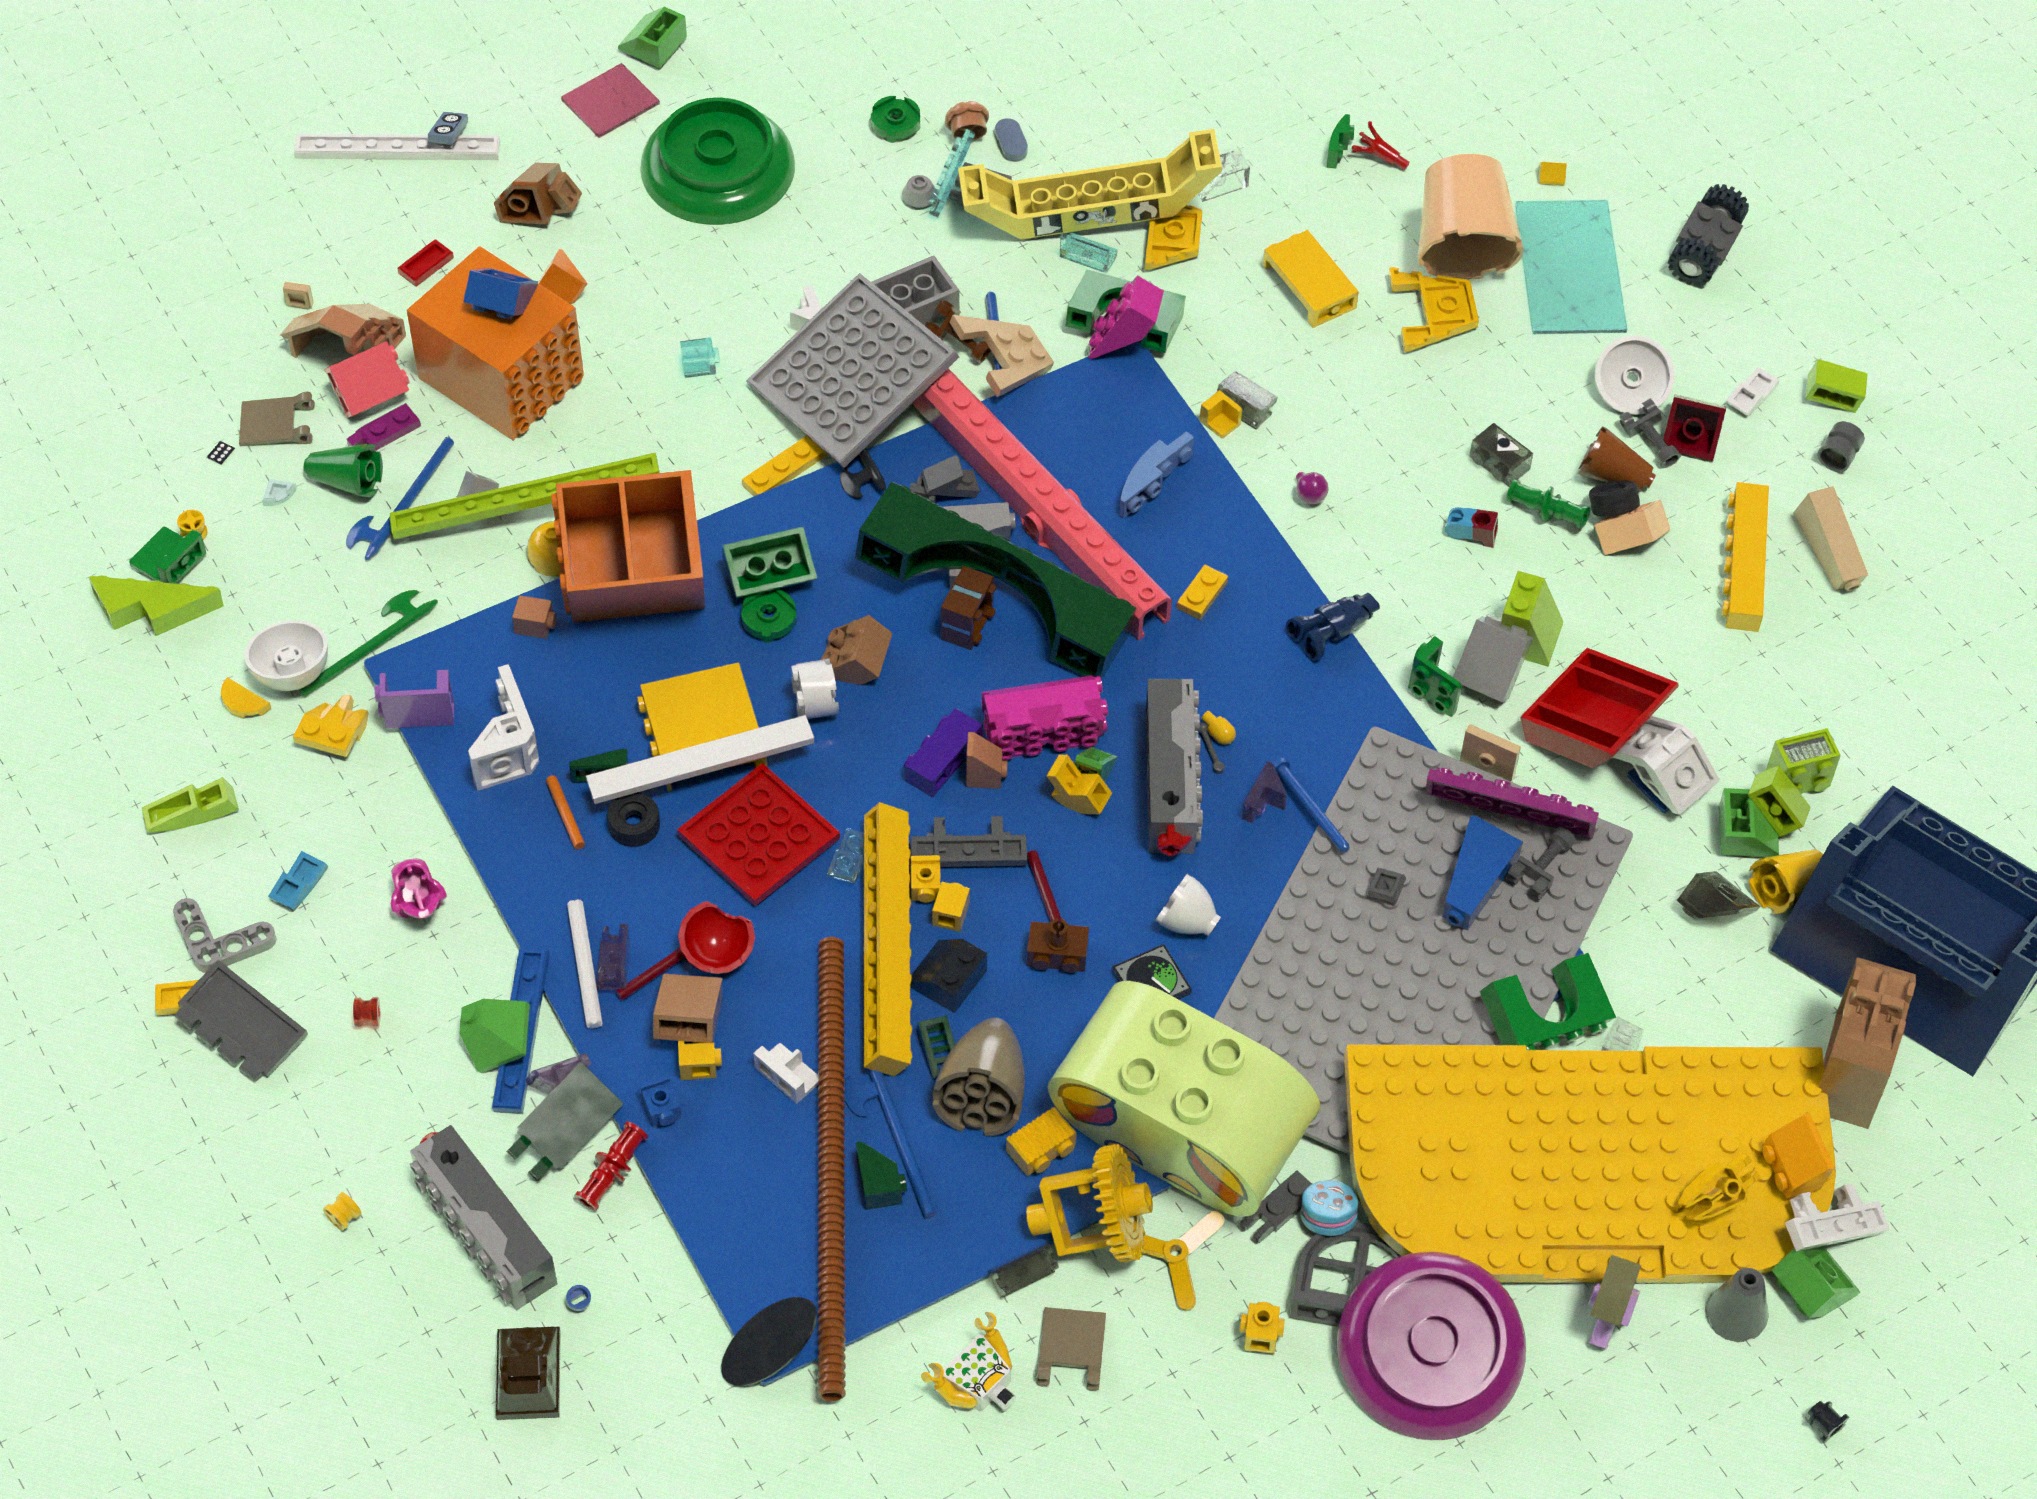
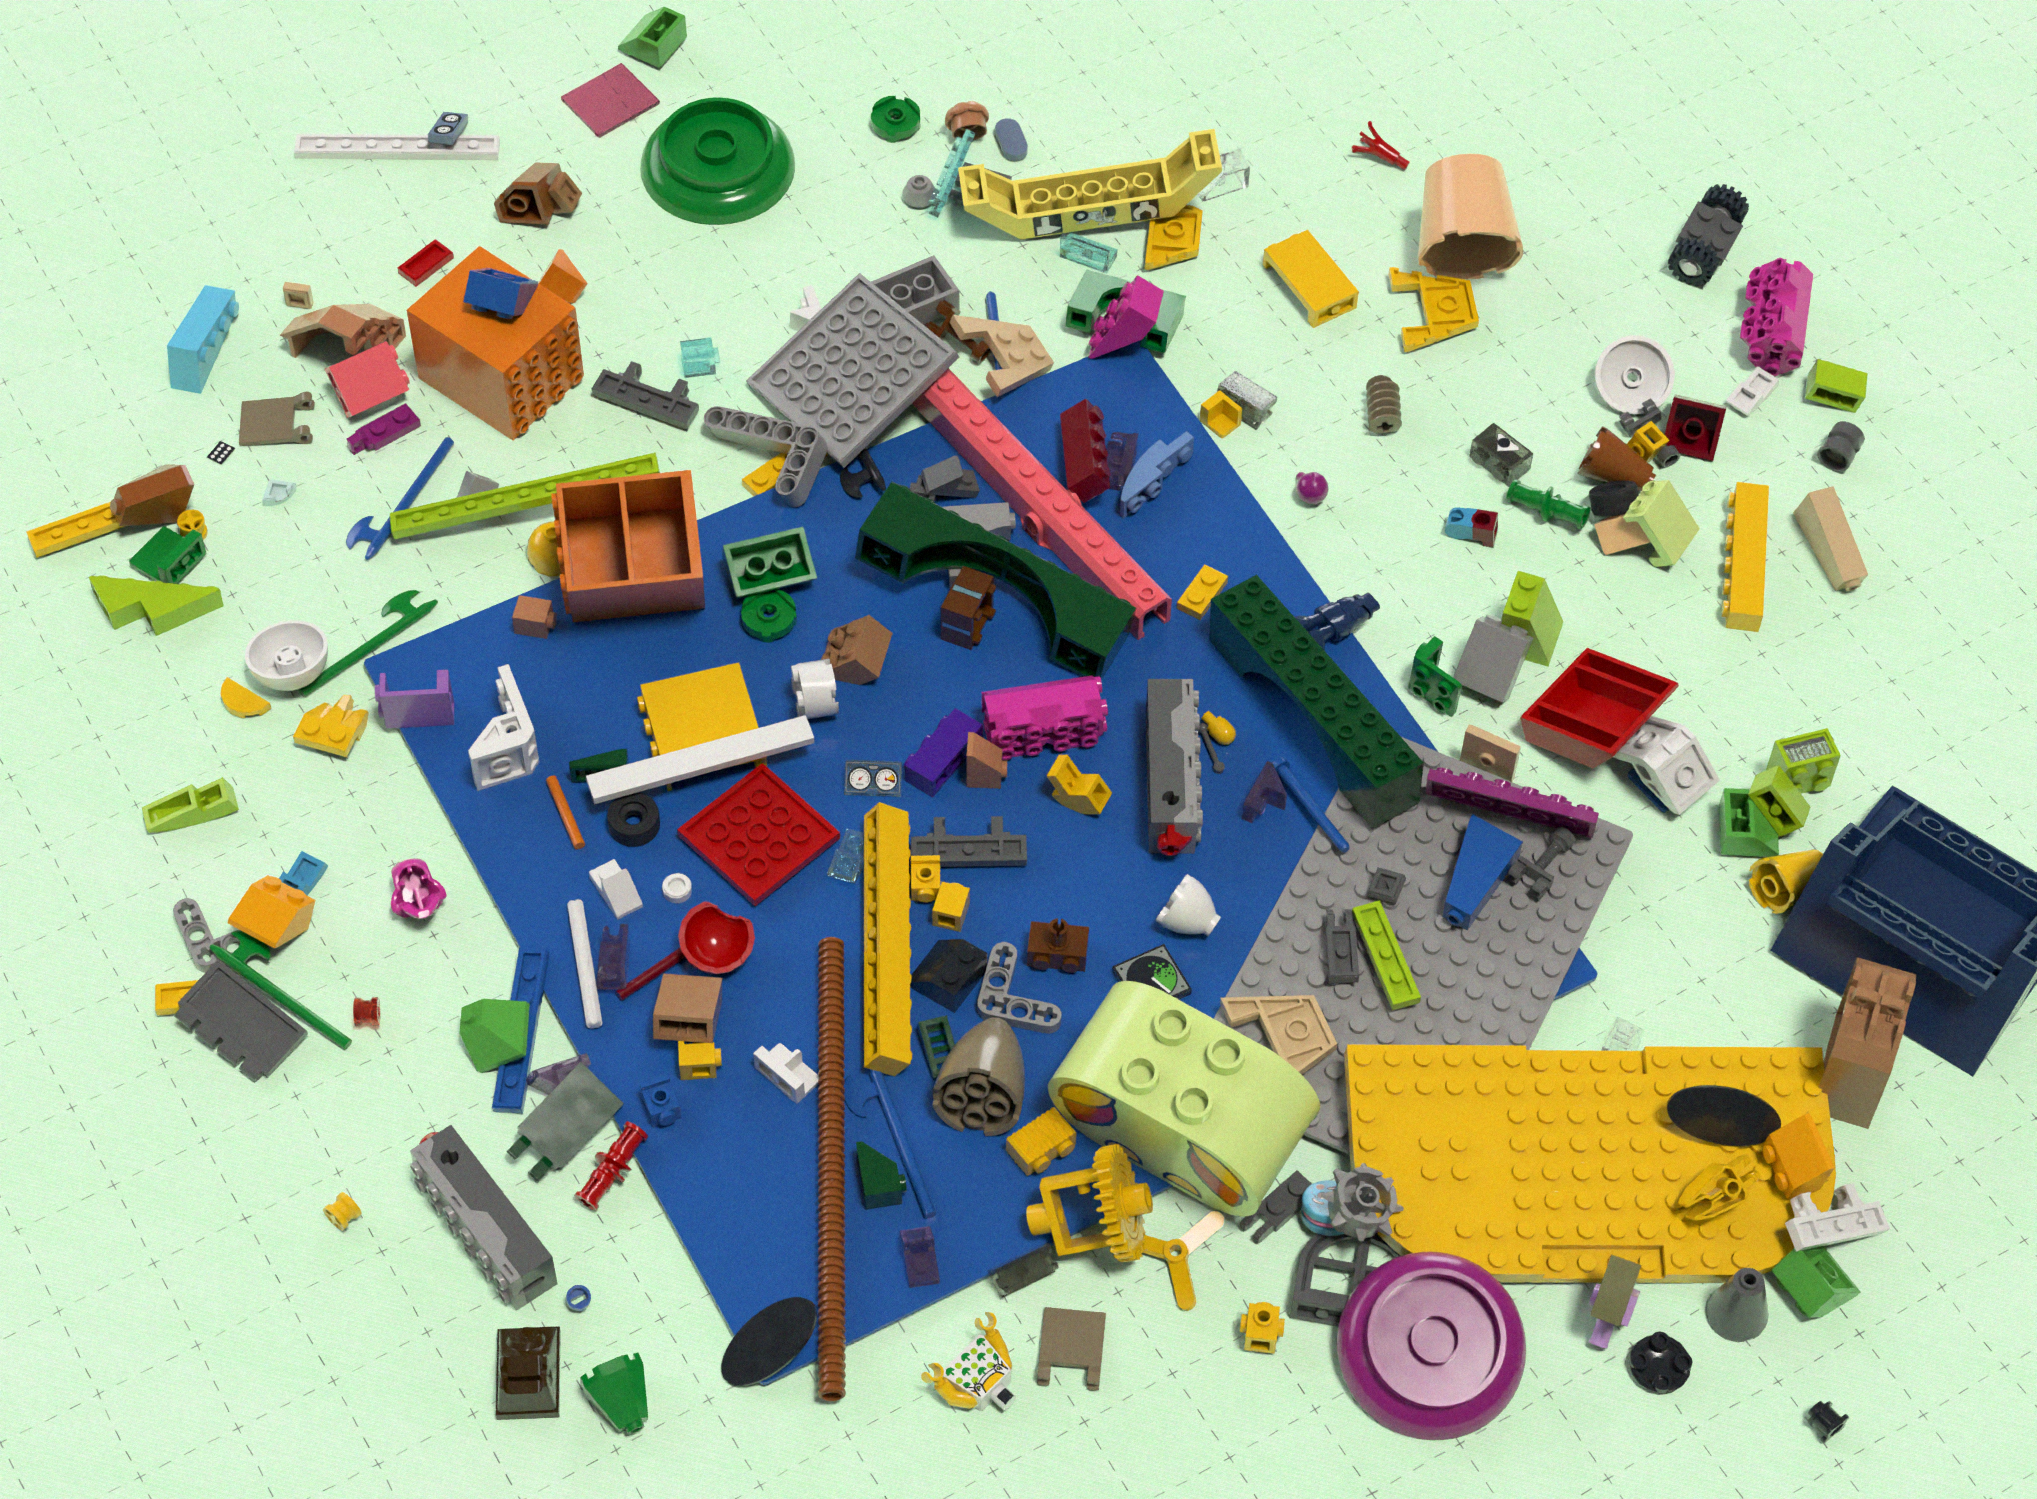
green cone [303,443,383,497] -> none
dark red bar [1027,850,1062,924] -> none
bright green slope [1075,747,1118,782] -> none
green slope [1326,114,1355,169] -> none
green arch [1479,953,1616,1050] -> none
clear light blue piece [1515,200,1628,334] -> none
yellow slope [1539,162,1567,185] -> none
clear smoke slope [1676,871,1760,919] -> none
none -> yellow plate [26,502,125,558]
none -> dark orange slope [110,464,195,526]
none -> medium azure wedge [167,285,239,394]
none -> green piece [209,931,352,1049]
none -> light orange slope [227,875,316,949]
none -> green cone [580,1352,648,1435]
none -> white slope [589,859,643,920]
none -> dark grey hinge [591,361,699,430]
none -> white tile [662,873,692,903]
none -> light grey beam [703,406,828,507]
none -> slope [844,760,902,797]
none -> clear purple slope [900,1226,940,1288]
none -> light grey beam [978,942,1062,1034]
none -> dark red brick [1060,399,1110,503]
none -> clear purple hinge [1107,432,1138,491]
none -> dark green arch [1209,574,1424,829]
none -> tan wing [1220,995,1337,1075]
none -> light grey brick [1321,1163,1404,1242]
none -> dark grey hinge [1325,909,1359,983]
none -> lime plate [1352,900,1421,1011]
none -> dark tan piece [1366,375,1402,434]
none -> yellowish green panel [1623,480,1700,567]
none -> yellow brick [1627,421,1669,462]
none -> black dish [1629,1331,1693,1394]
none -> black shield [1666,1085,1781,1146]
none -> dark pink brick [1740,257,1814,377]

